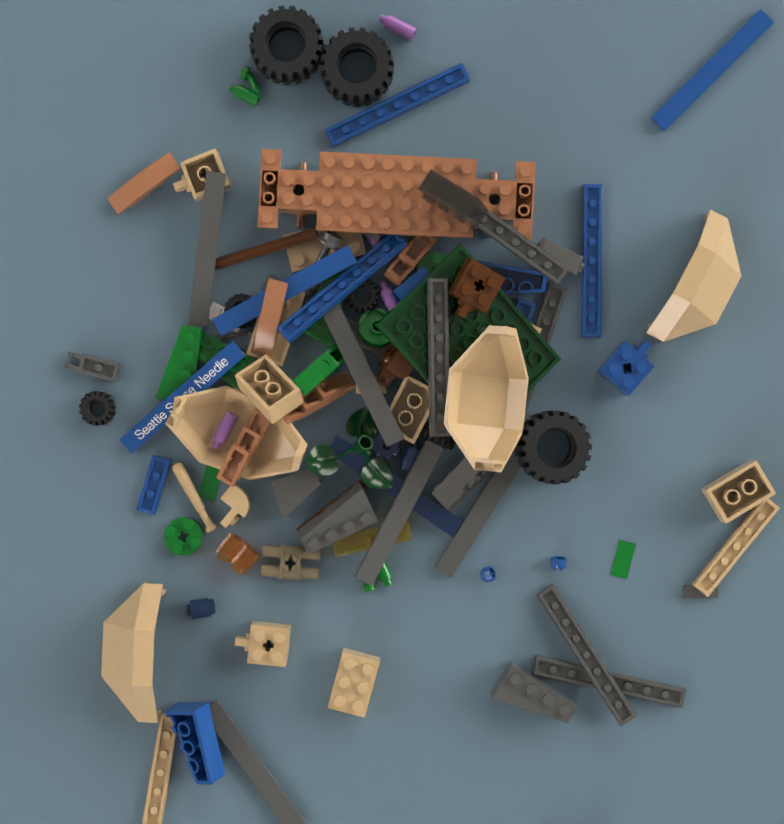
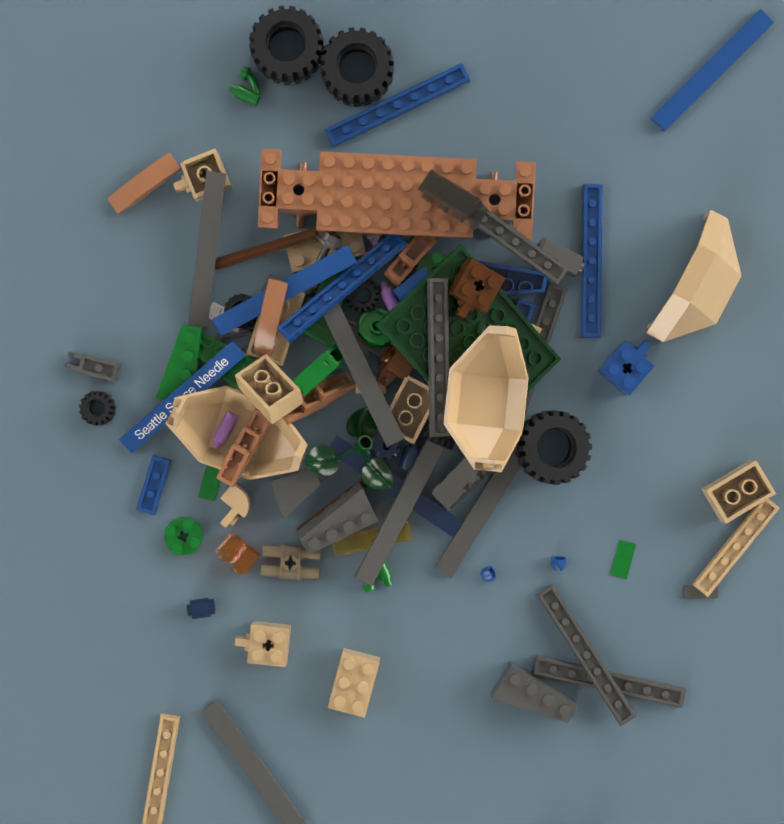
tan panel [101,581,166,723] -> none
blue wedge [165,702,225,785] -> none
tan piece [172,462,217,533] -> none
medium lavender cylinder [379,14,417,41] -> none

